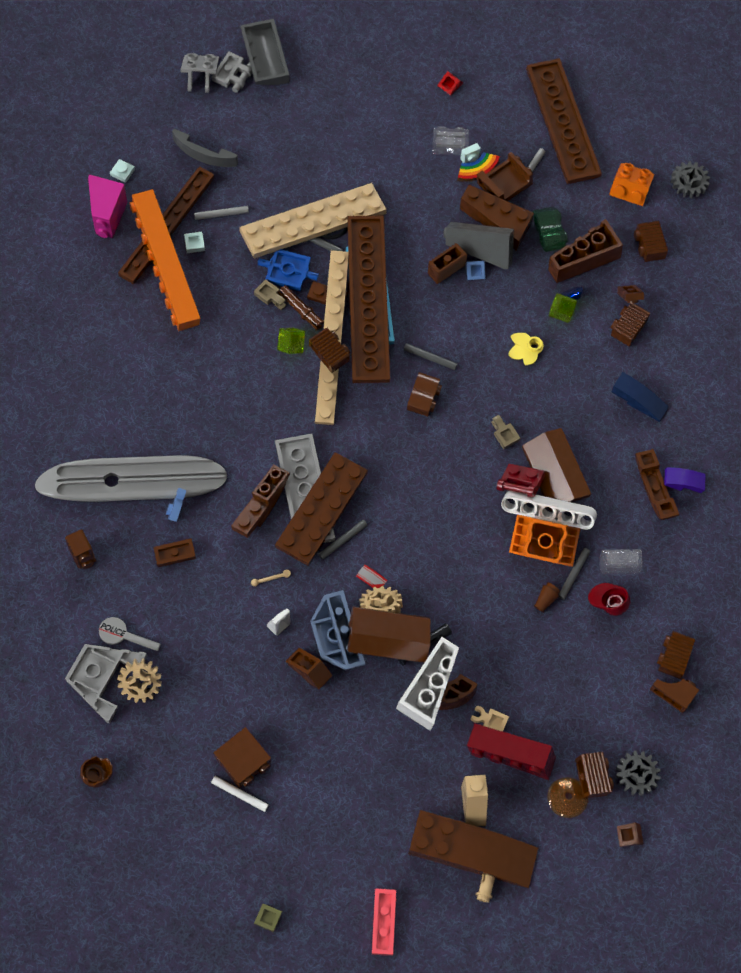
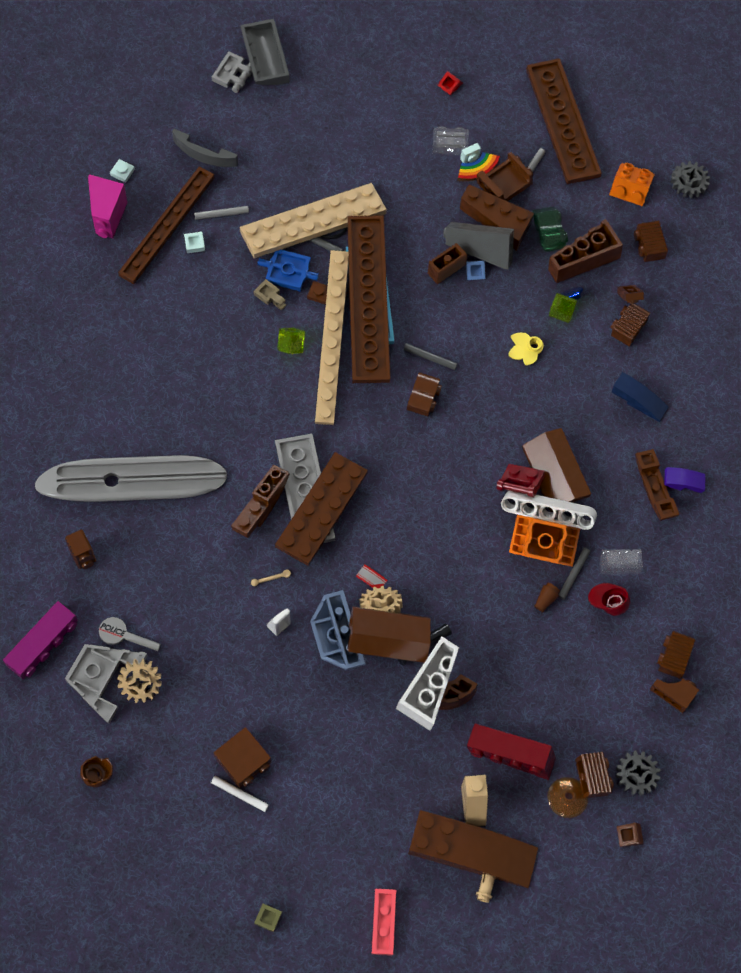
orange brick [129,189,200,331] -> none
reddish brown plate [153,538,196,567] -> none
medium blue plate [166,488,187,522] -> none
light grey plate [181,53,219,93] -> none
reddish brown pin [278,285,324,330] -> none
reddish brown arch [285,648,333,690] -> none
reddish brown brick [309,327,350,373] -> none
dark grey bar [318,520,368,560] -> none
tan plate [471,706,509,732] -> none
dark tan plate [491,415,520,449] -> none
none -> magenta brick [3,601,78,680]

